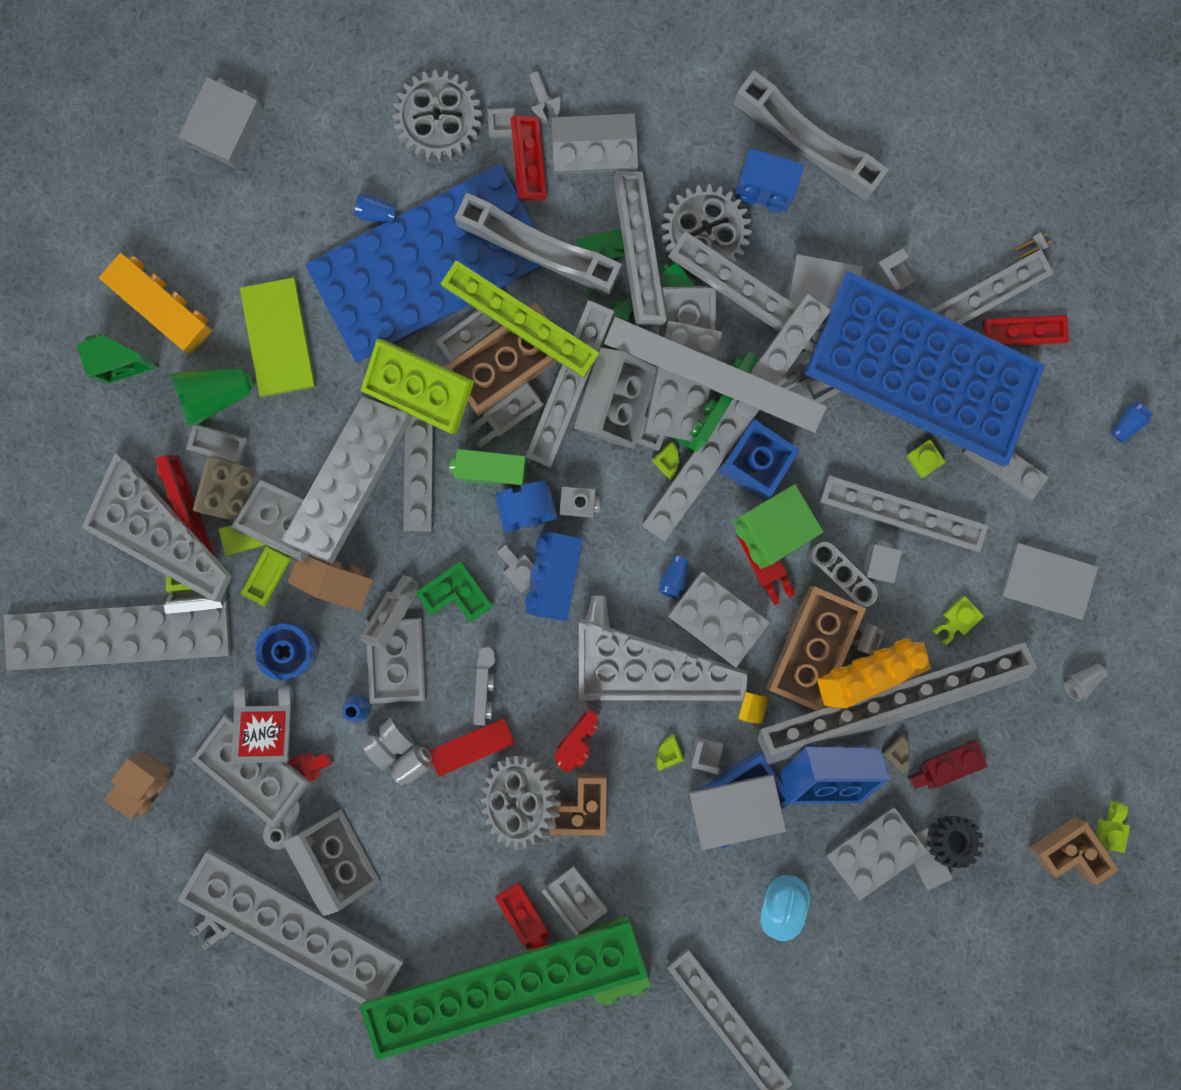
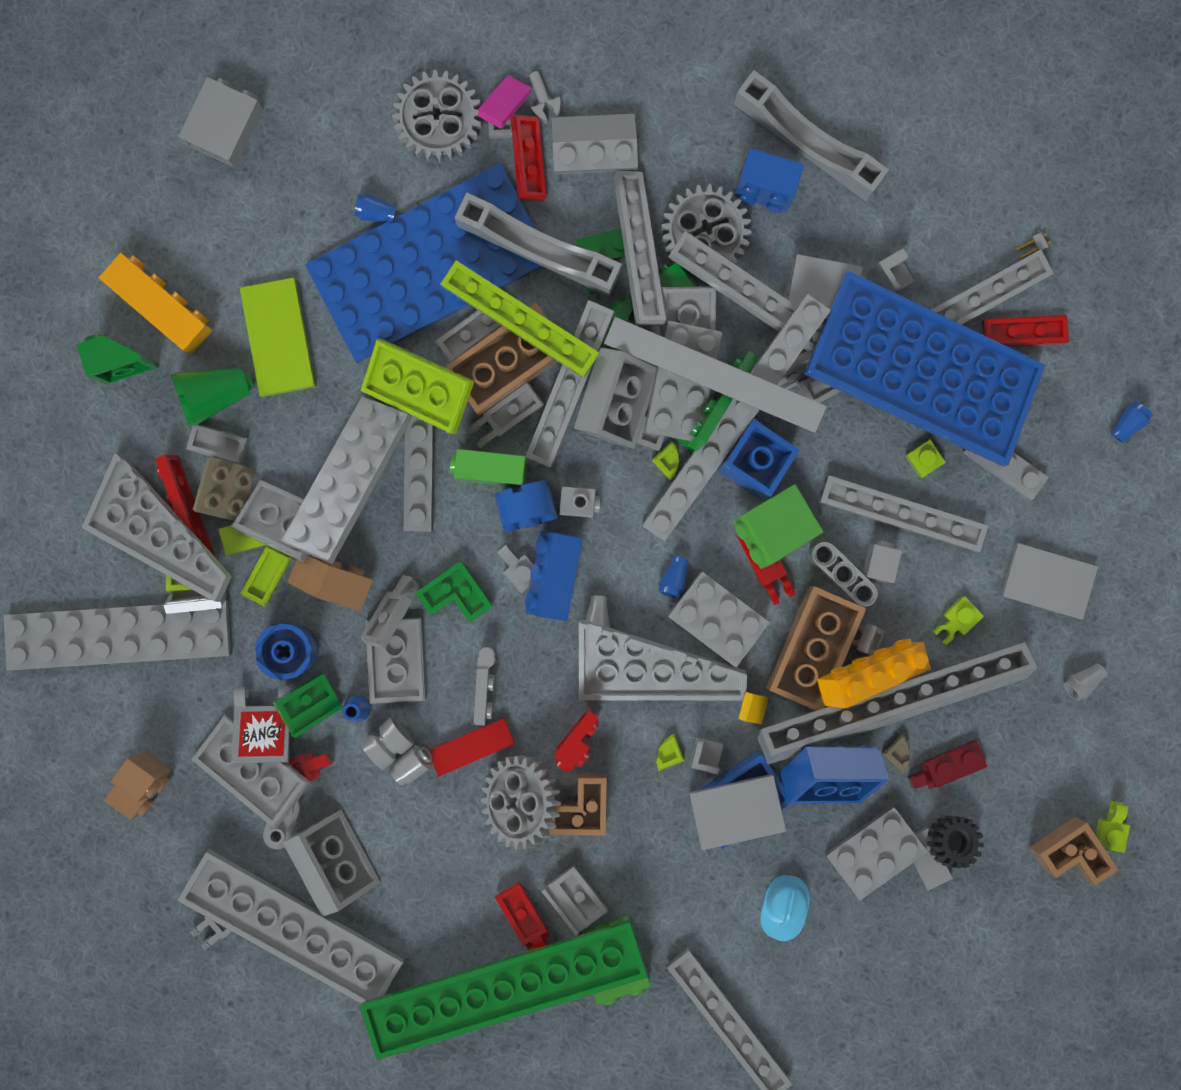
none -> green plate [272,673,343,738]
none -> dark pink tile [478,75,531,129]

